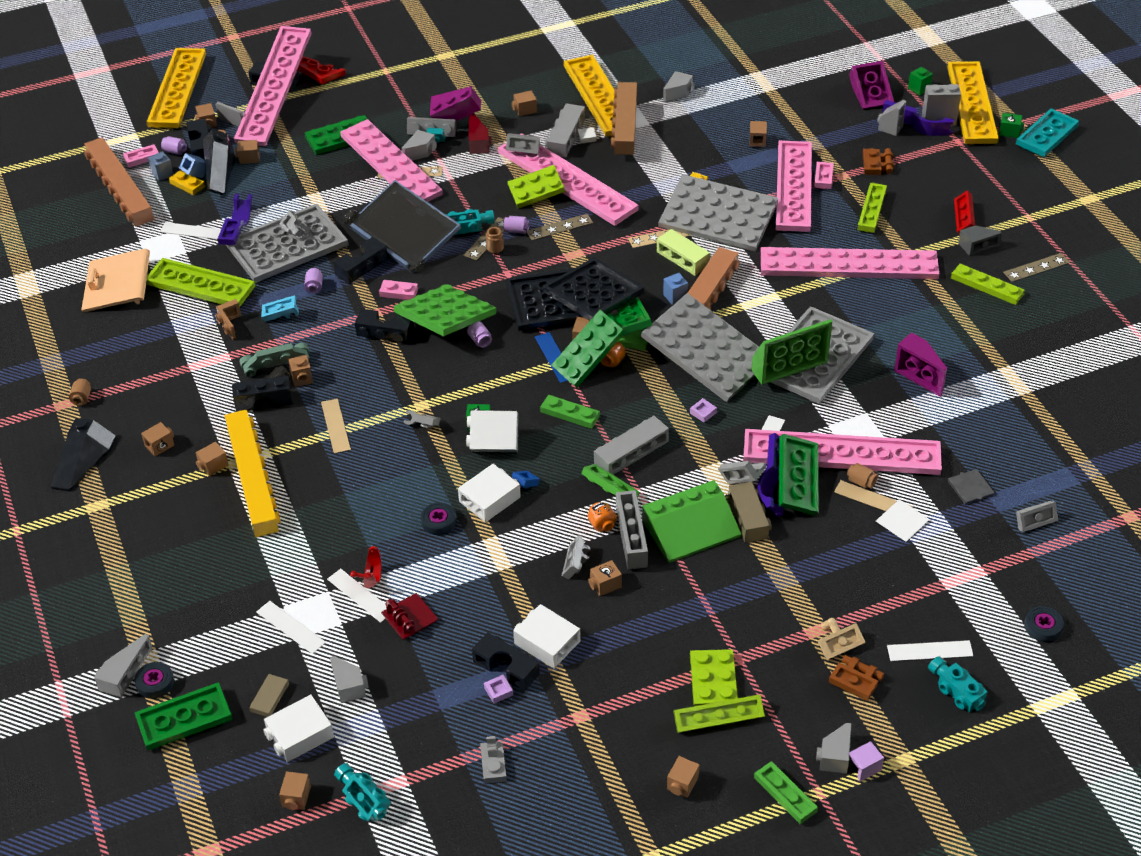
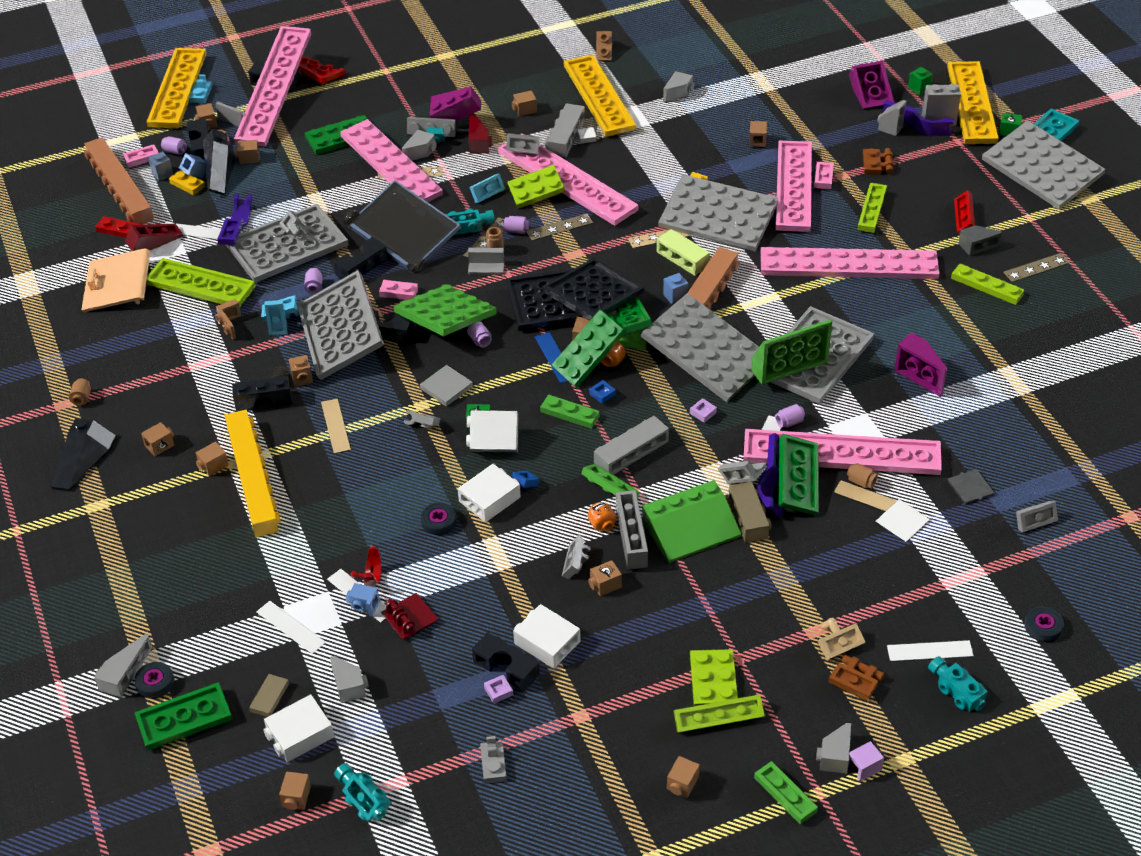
sand green plate [240,343,310,377] -> none
medium nougat brick [611,82,637,155] -> none
none -> red plate [95,216,143,238]
none -> dark red slope [125,223,183,251]
none -> medium azure plate [189,74,213,103]
none -> medium azure plate [264,300,288,336]
none -> light grey plate [297,270,384,380]
none -> medium blue brick [346,583,380,617]
none -> light grey tile [420,365,473,406]
none -> light grey panel [468,248,504,275]
none -> medium azure plate [469,174,505,203]
none -> blue plate [589,380,616,404]
none -> medium nougat bracket [596,31,612,61]
none -> lavender brick [775,404,805,428]
none -> light grey plate [982,120,1105,209]

